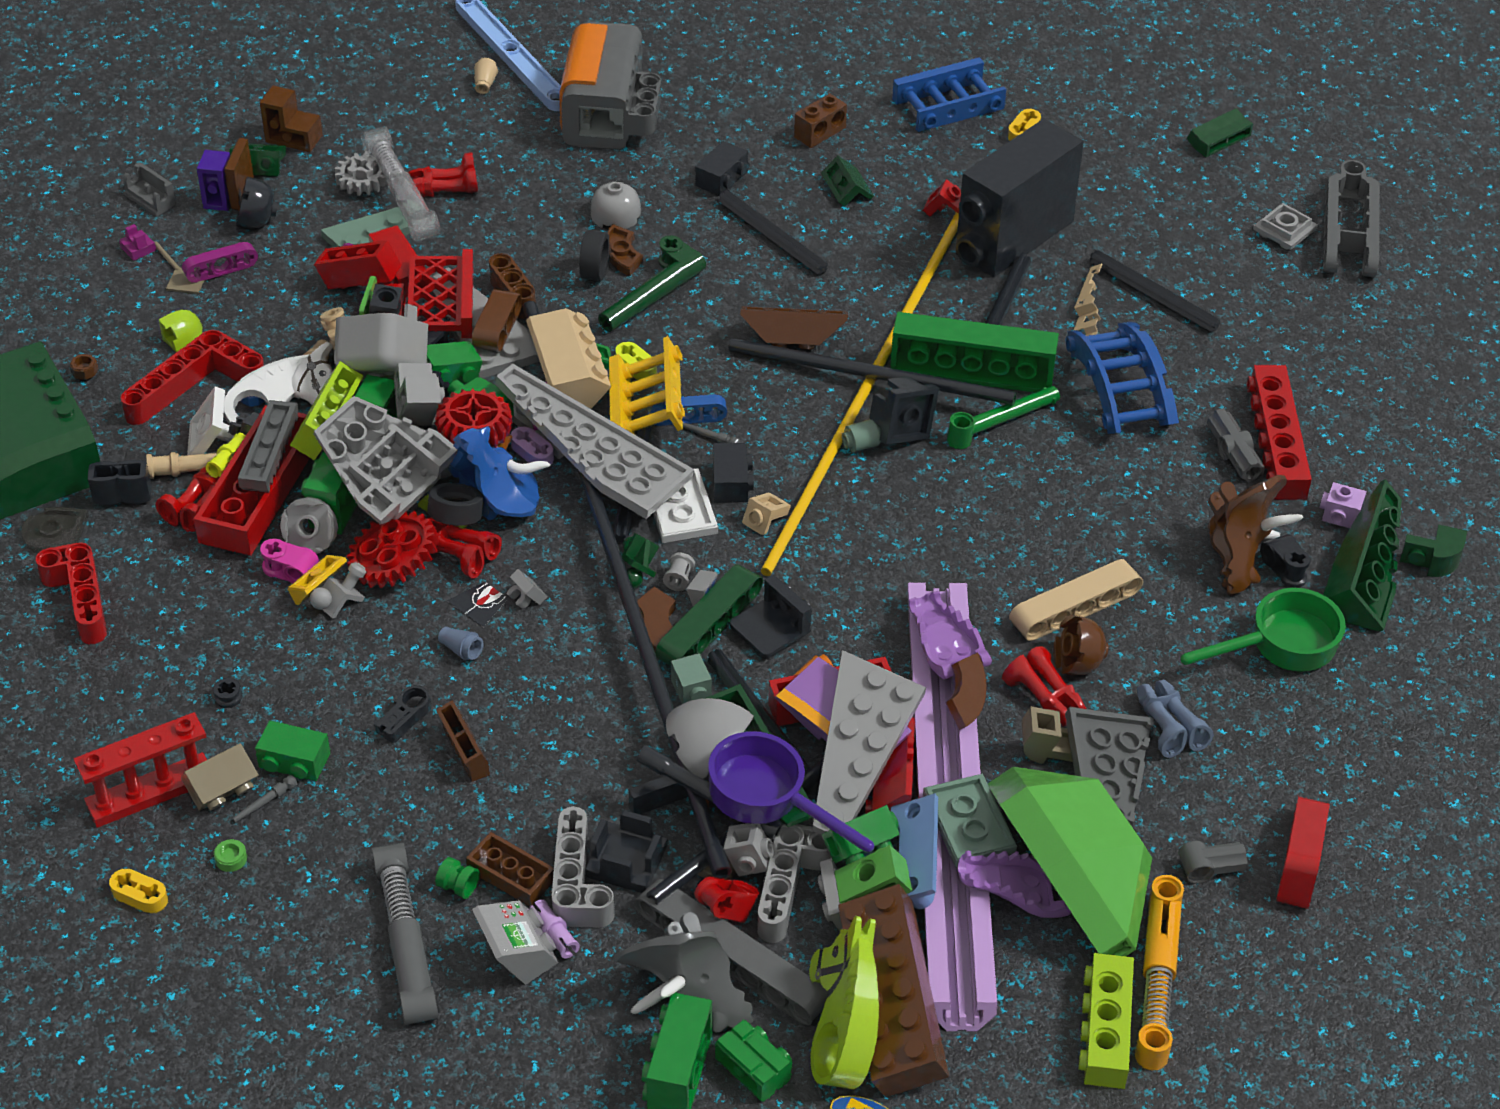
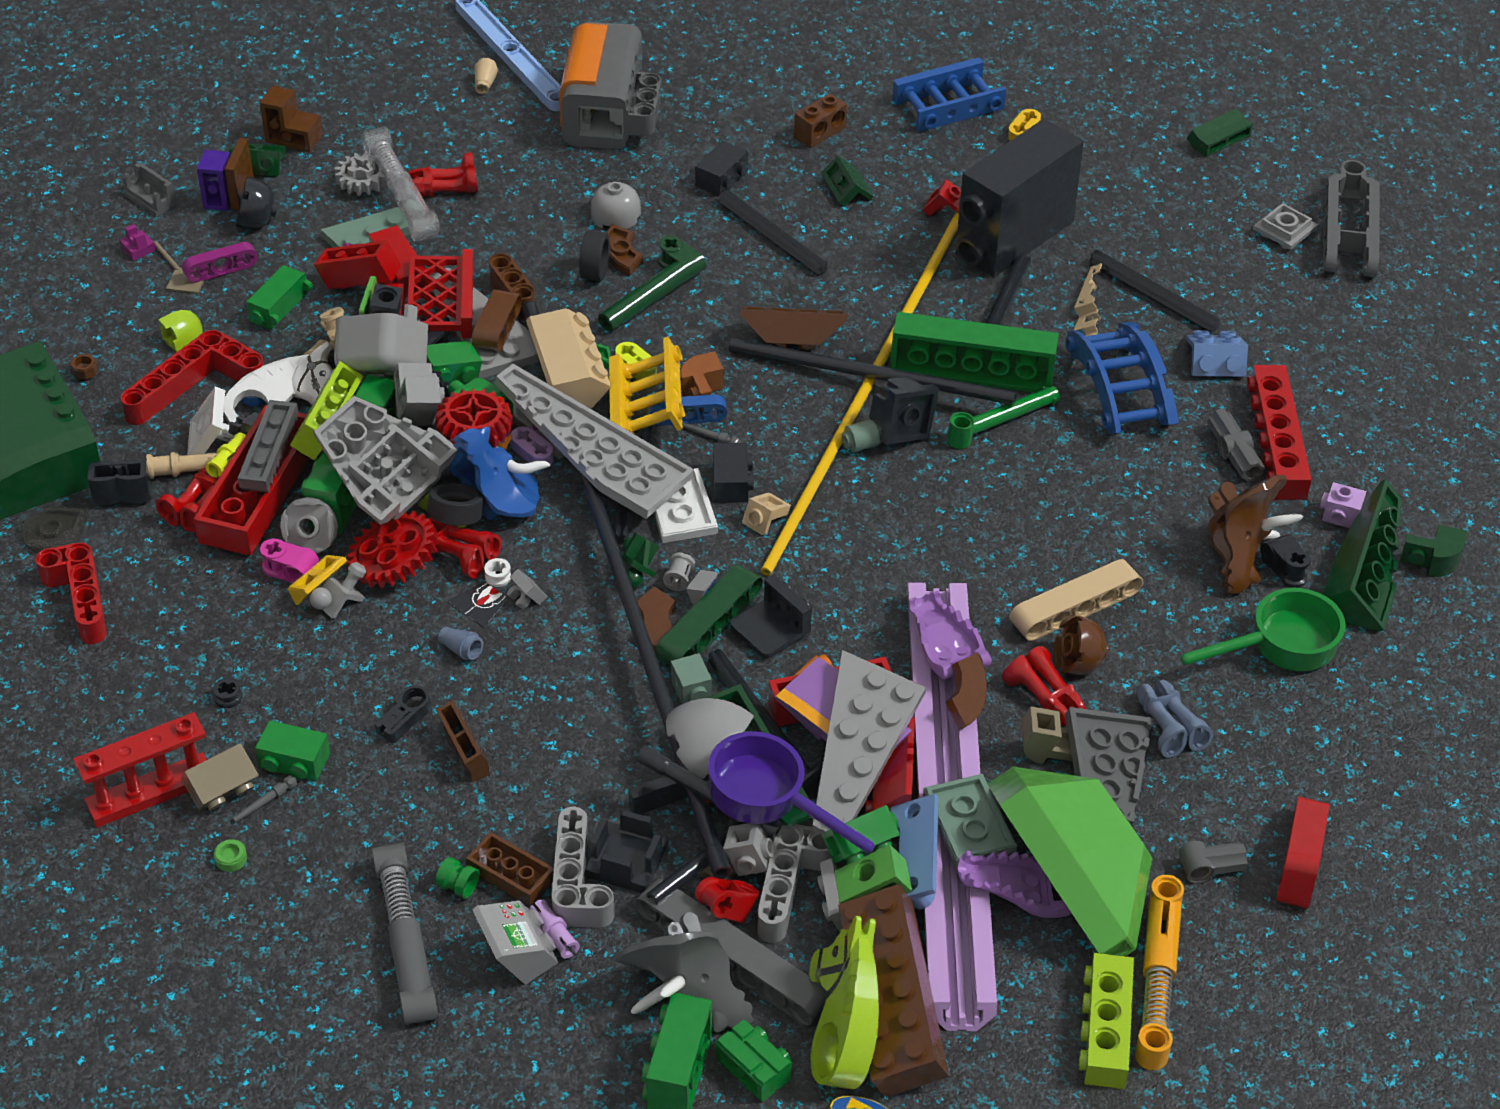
yellow beam [109,869,168,913] -> none
none -> green brick [247,265,313,330]
none -> white bush [484,558,511,587]
none -> dark orange brick [681,351,724,411]
none -> medium blue bracket [1186,331,1248,377]

